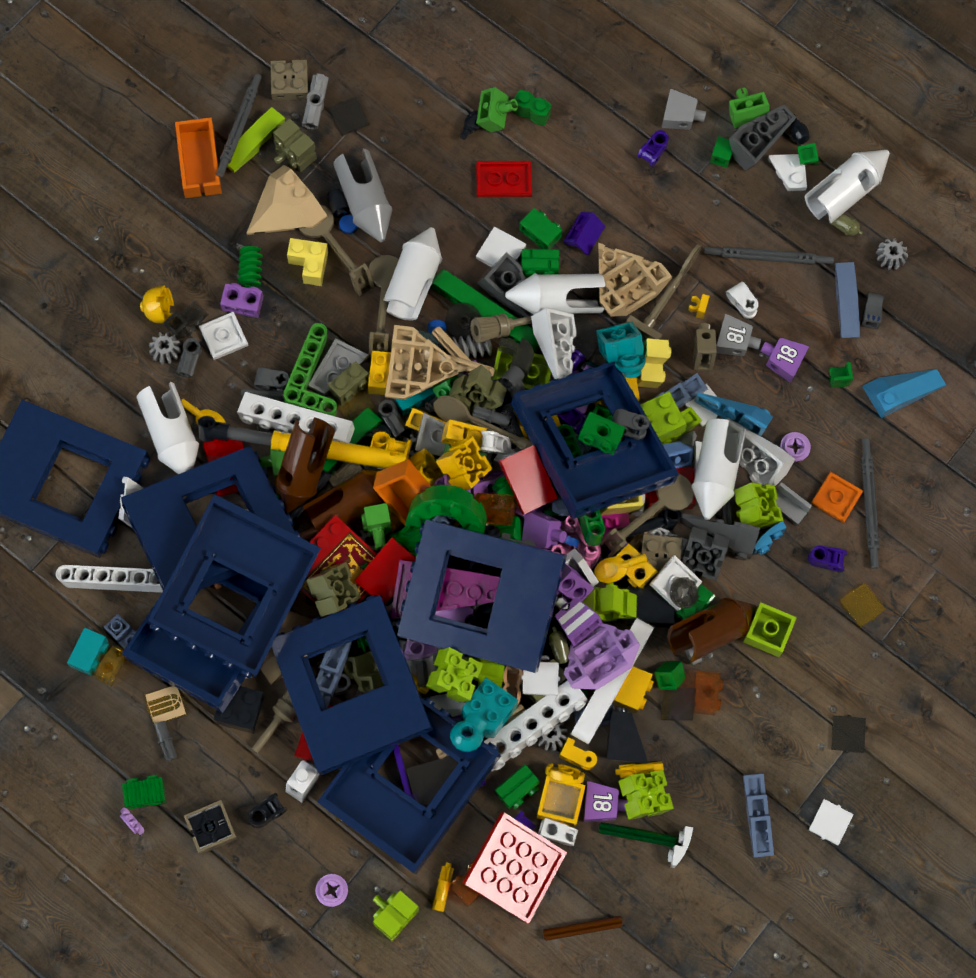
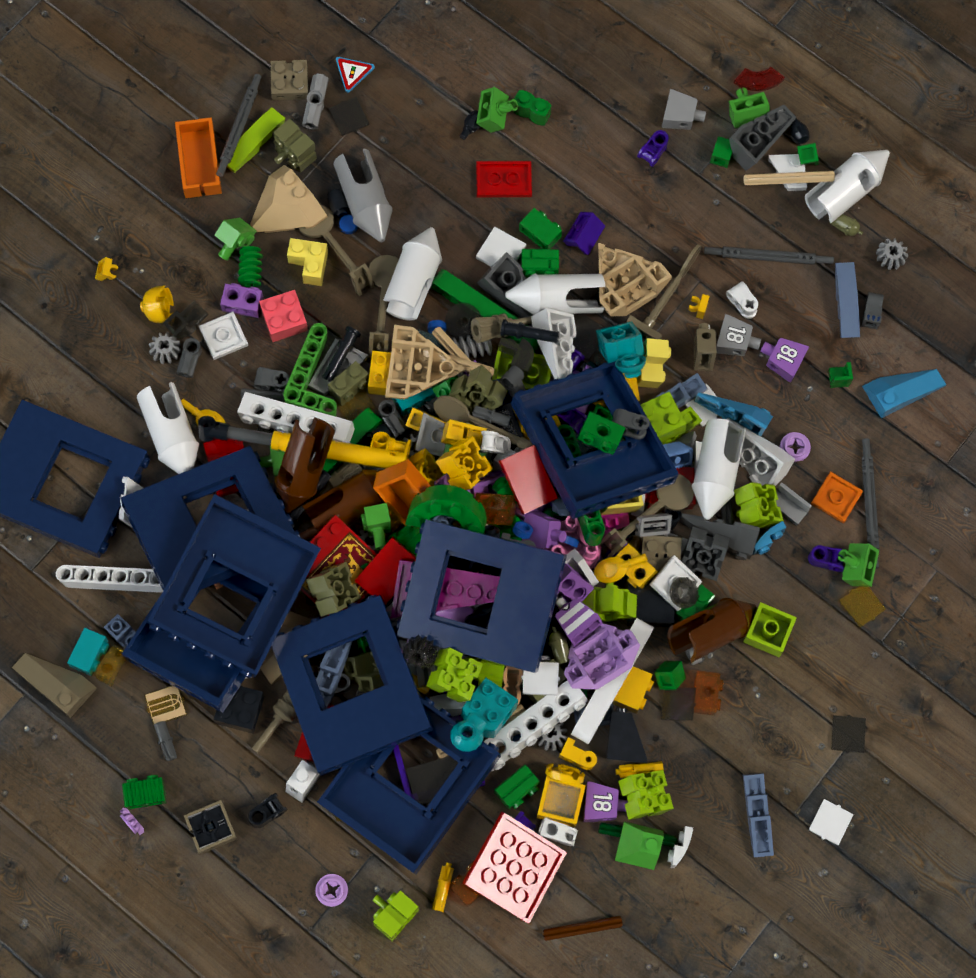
none -> dark tan wedge [12,653,97,718]
none -> yellow tile [95,257,118,281]
none -> bright green brick [215,218,257,260]
none -> coral brick [259,290,308,342]
none -> black pin [322,326,361,382]
none -> piece [336,57,375,93]
none -> clear smoke gear [403,635,438,670]
none -> black pin [500,319,560,344]
none -> blue tile [512,521,533,539]
none -> bright green slope [615,822,664,870]
none -> light grey tile [635,513,672,537]
none -> clear red tile [734,67,785,91]
none -> tan axle [743,171,835,185]
none -> bright green brick [838,543,879,587]

